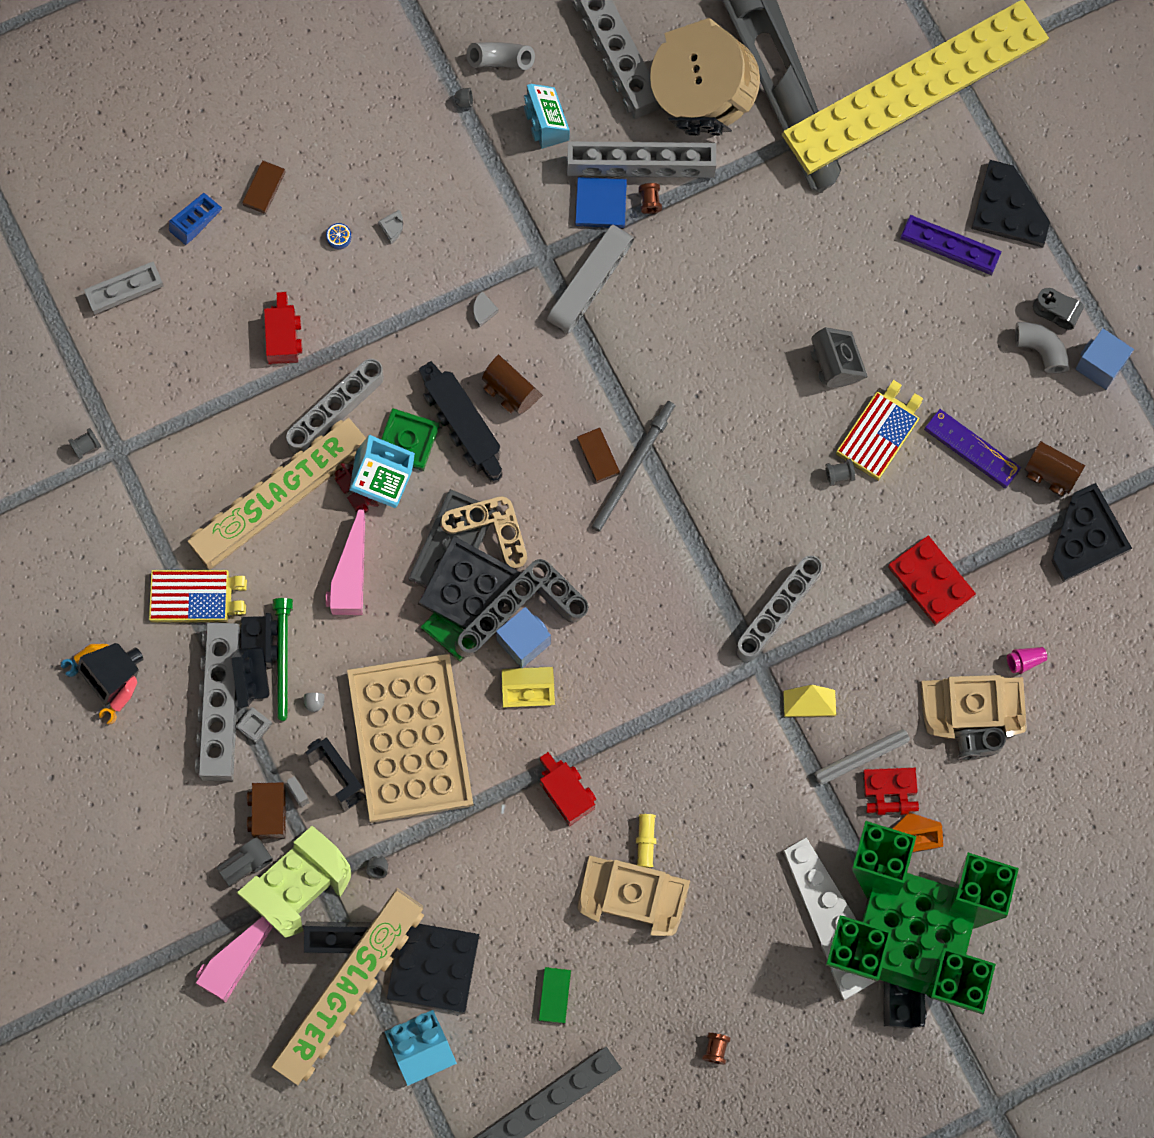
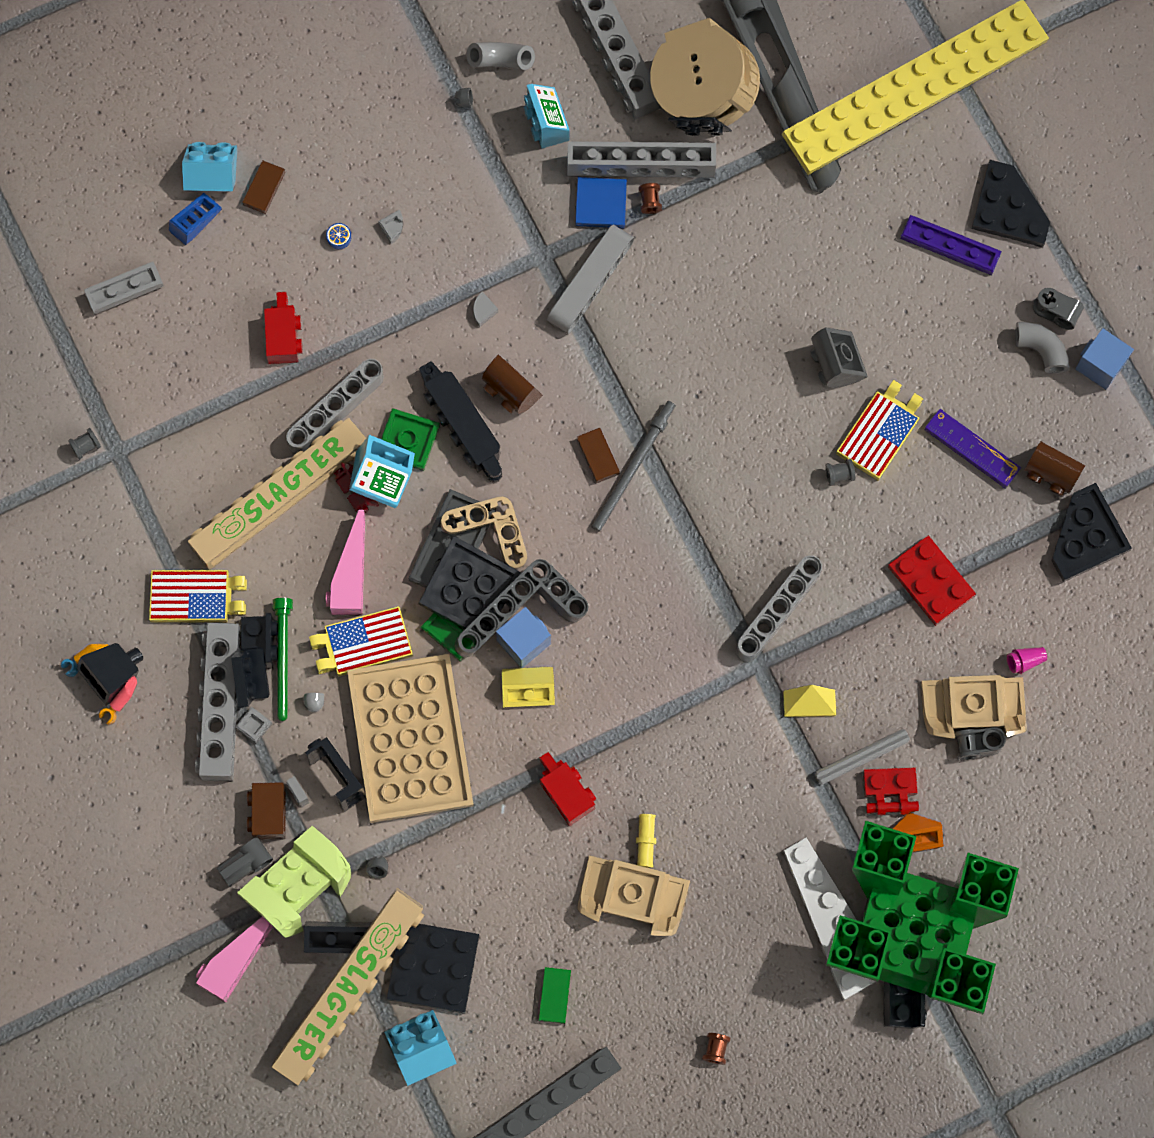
none -> medium azure slope [182,142,237,191]
none -> tile [309,606,413,677]

